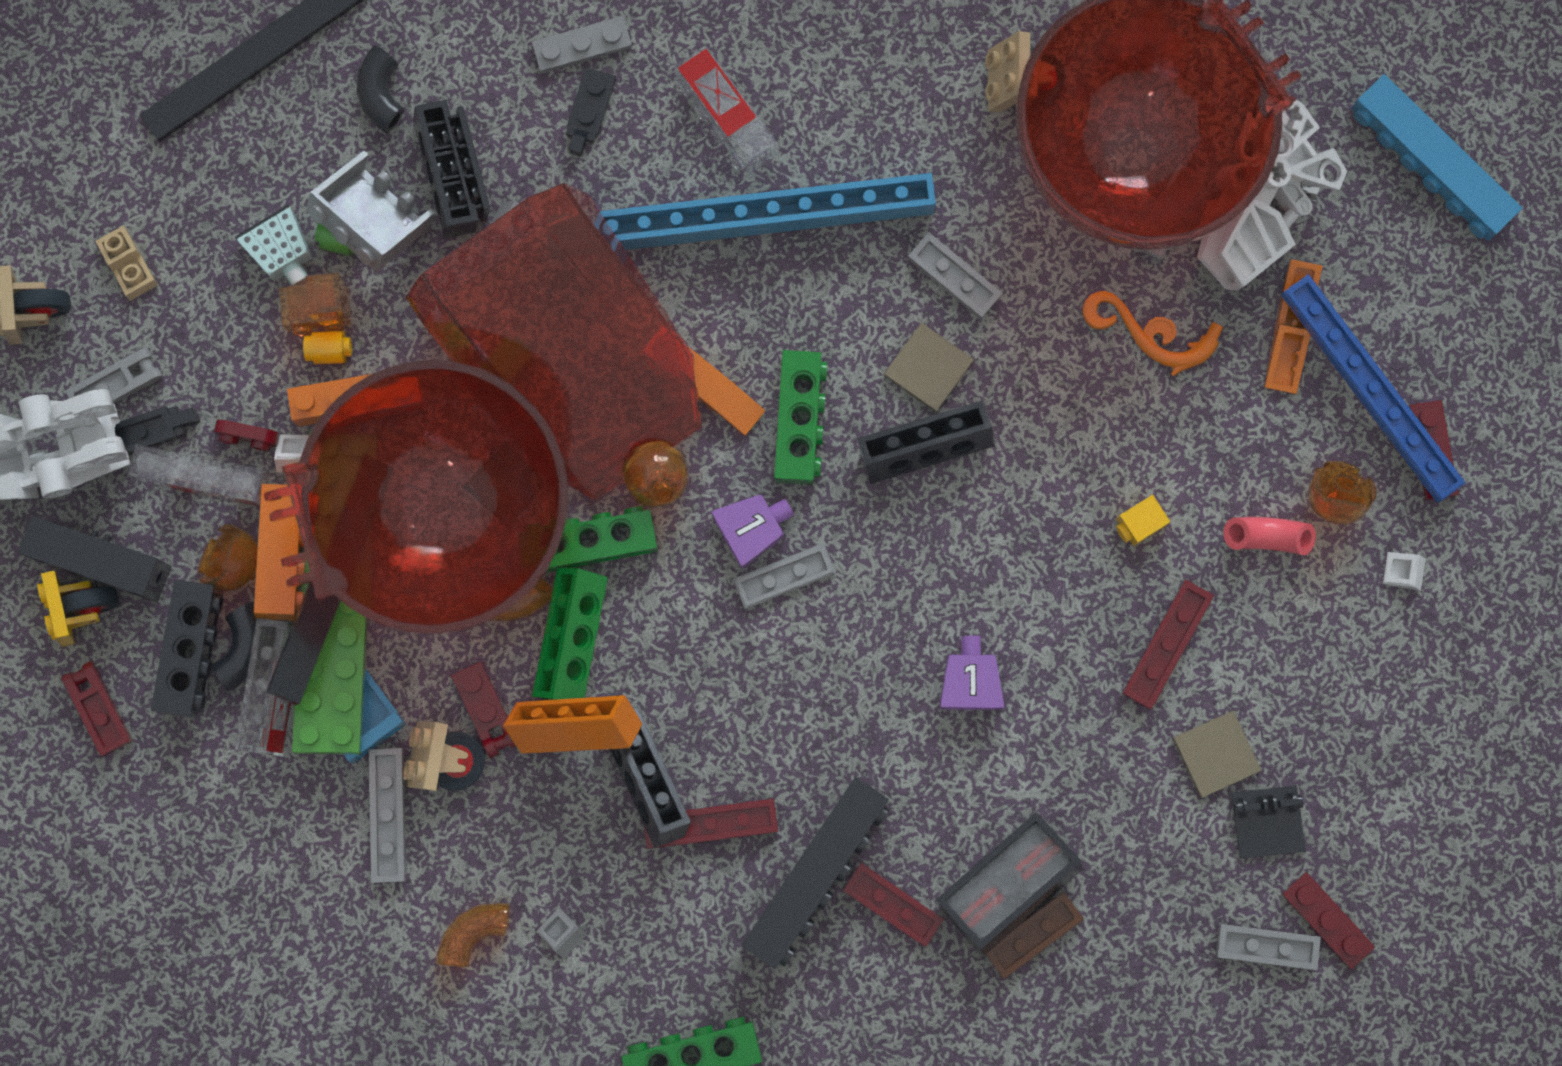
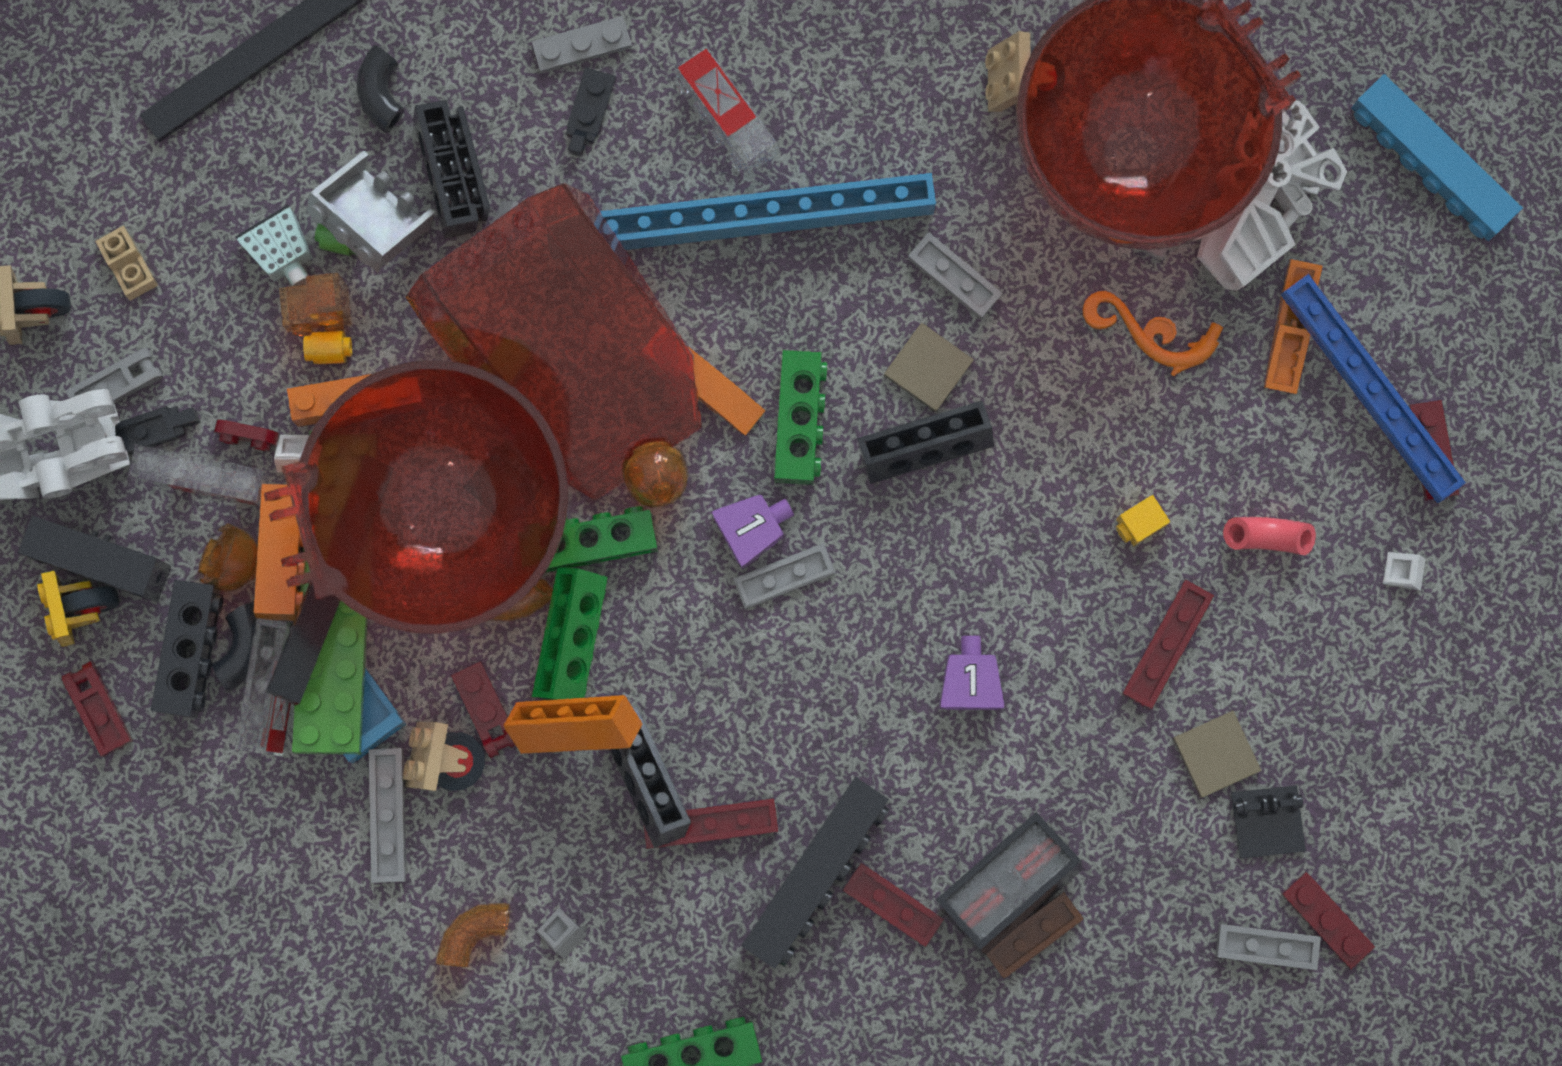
clear orange cylinder [1308,461,1377,525] -> none

